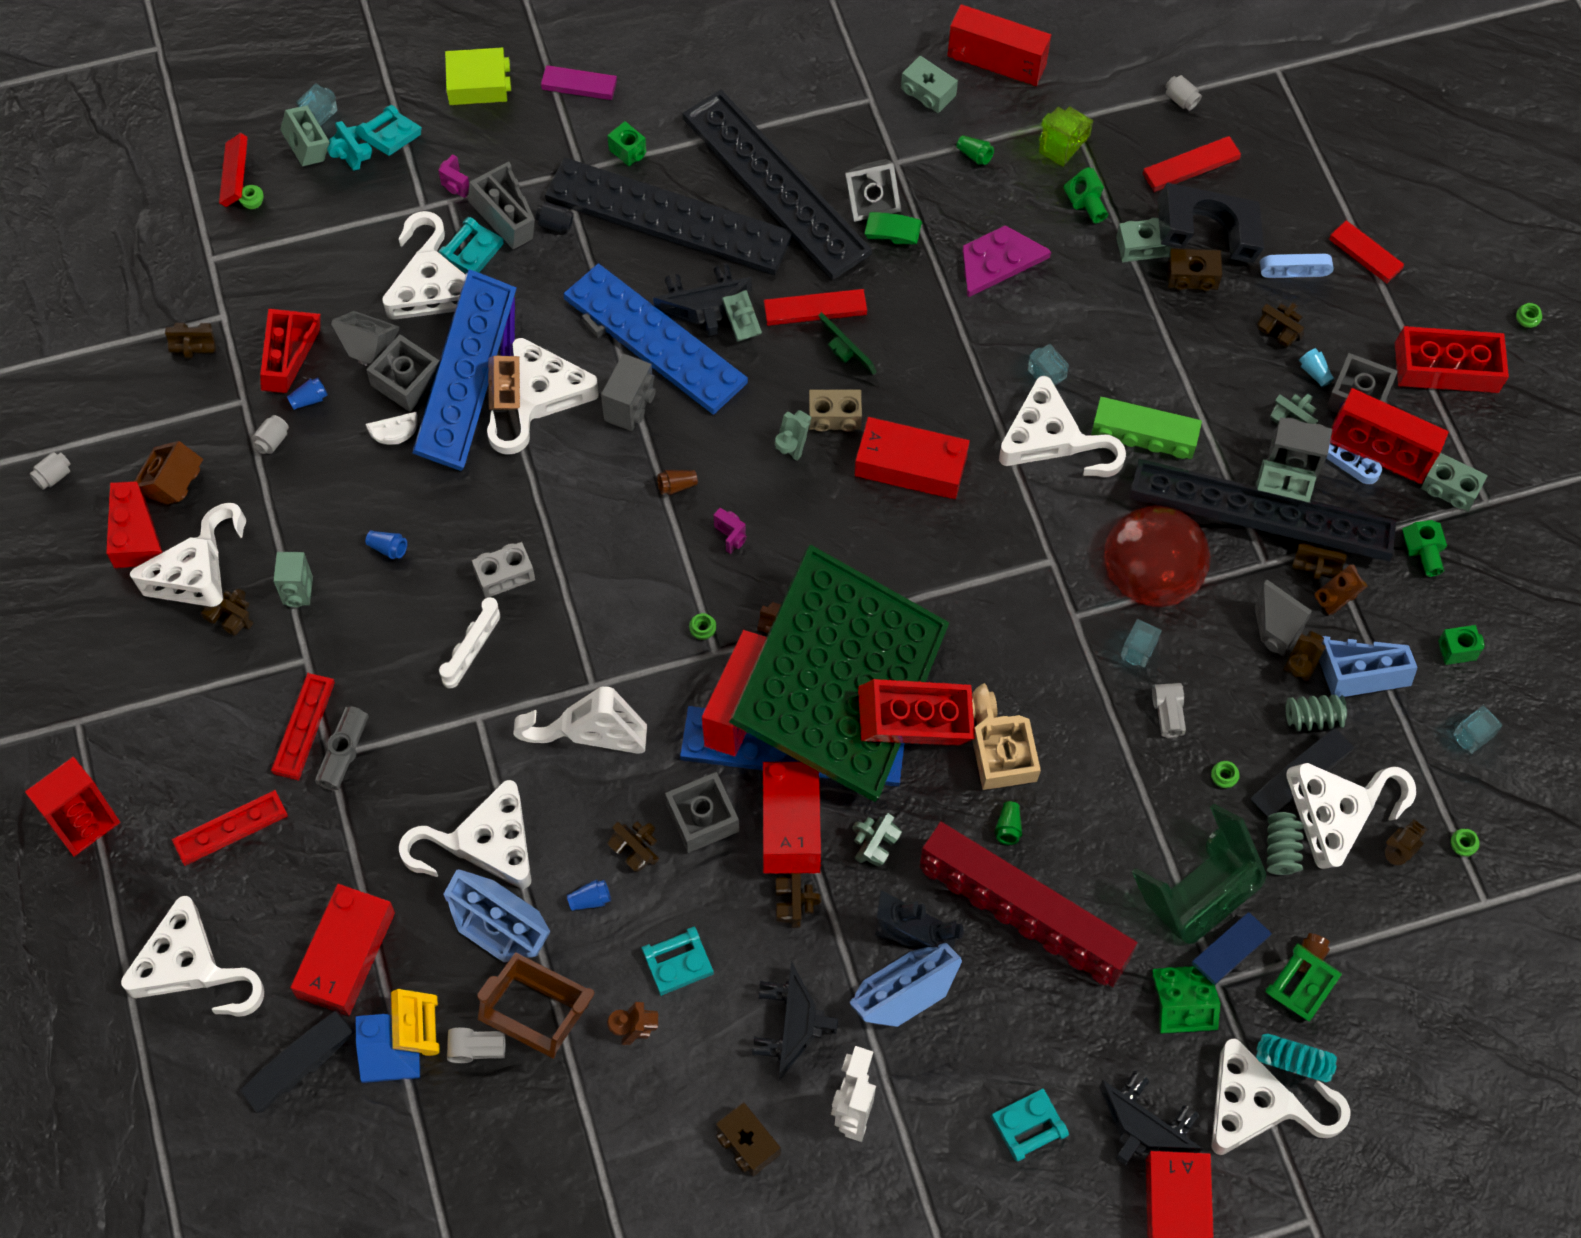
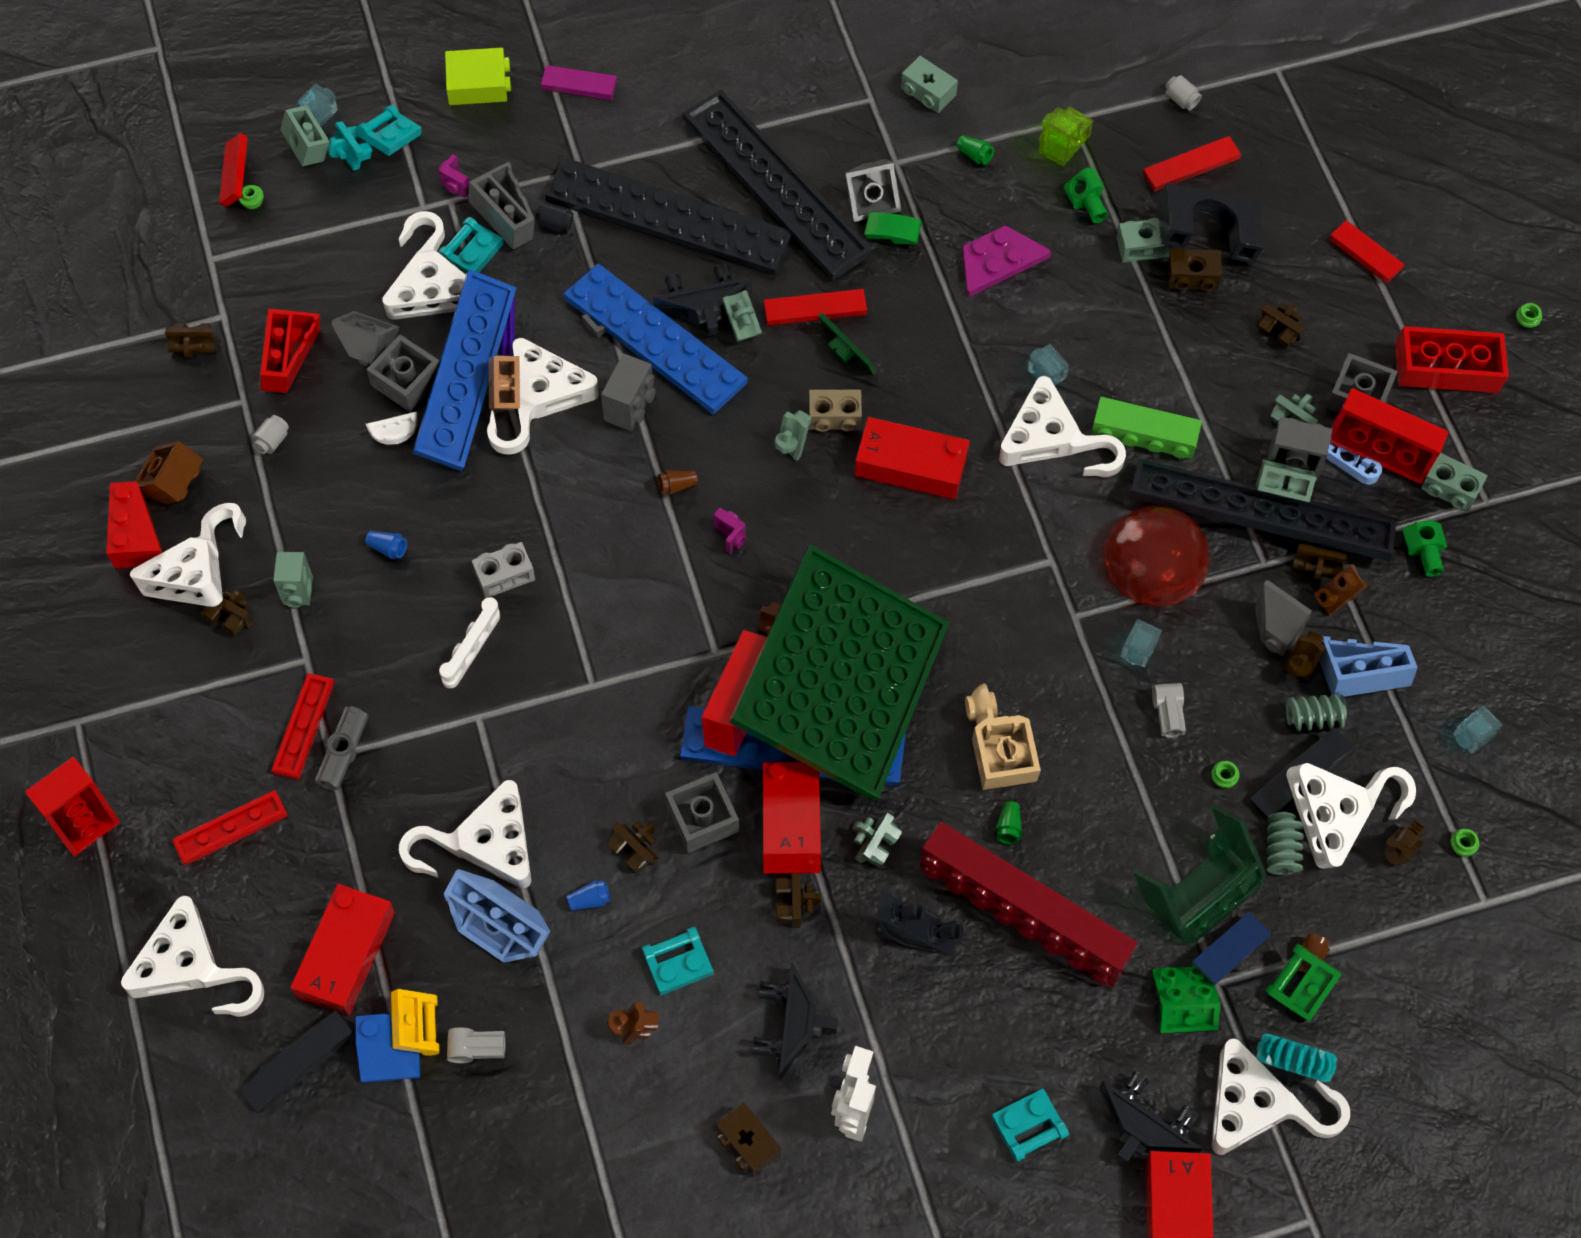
light grey brick [29,452,71,490] -> none
blue cone [287,377,328,410] -> none
reddish brown piece [477,952,594,1059] -> none
white piece [513,687,647,754] -> none
green brick [607,121,647,167] -> none
bright green plate [689,613,716,640] -> none
medium blue wedge [850,943,962,1027] -> none
red brick [858,679,975,745] -> none
red brick [947,4,1051,86] -> none
light blue beam [1260,254,1334,278] -> none
medium azure cone [1299,348,1335,387] -> none
green brick [1438,625,1484,665] -> none

